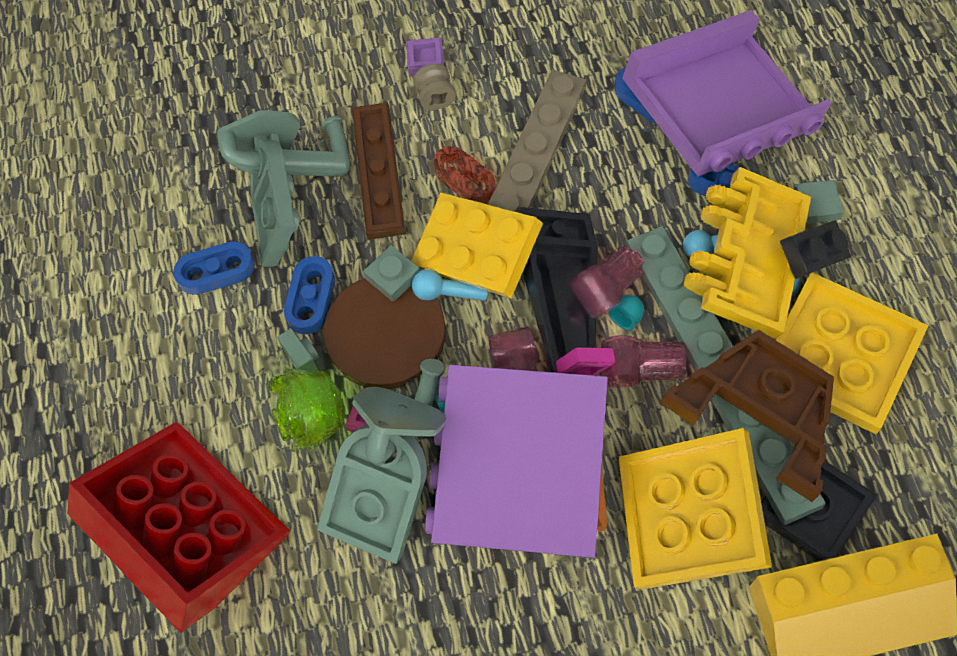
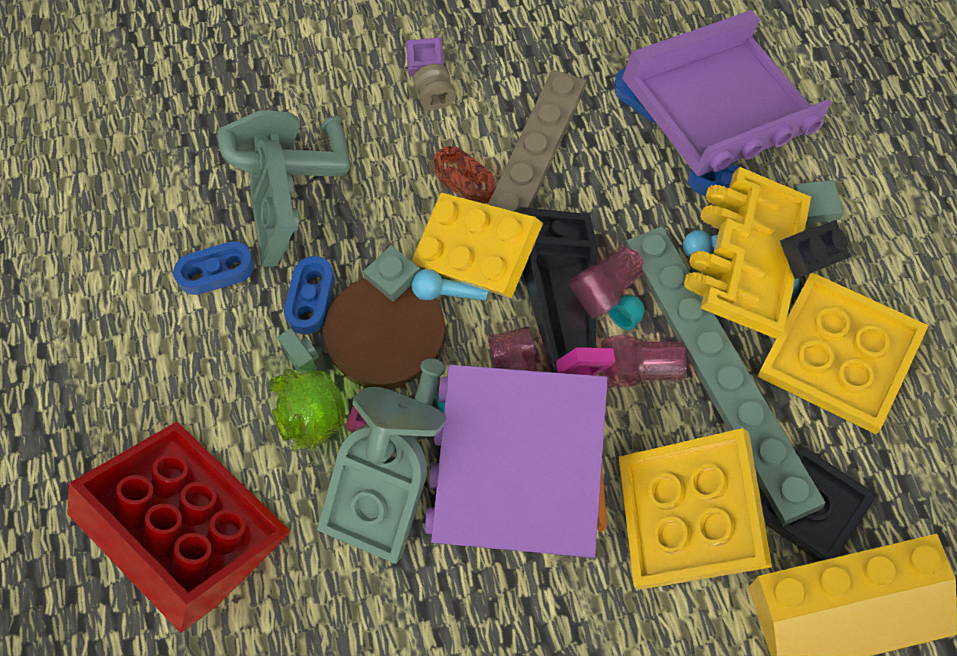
reddish brown tile [352,103,406,240] -> none
reddish brown wing [660,330,834,502] -> none

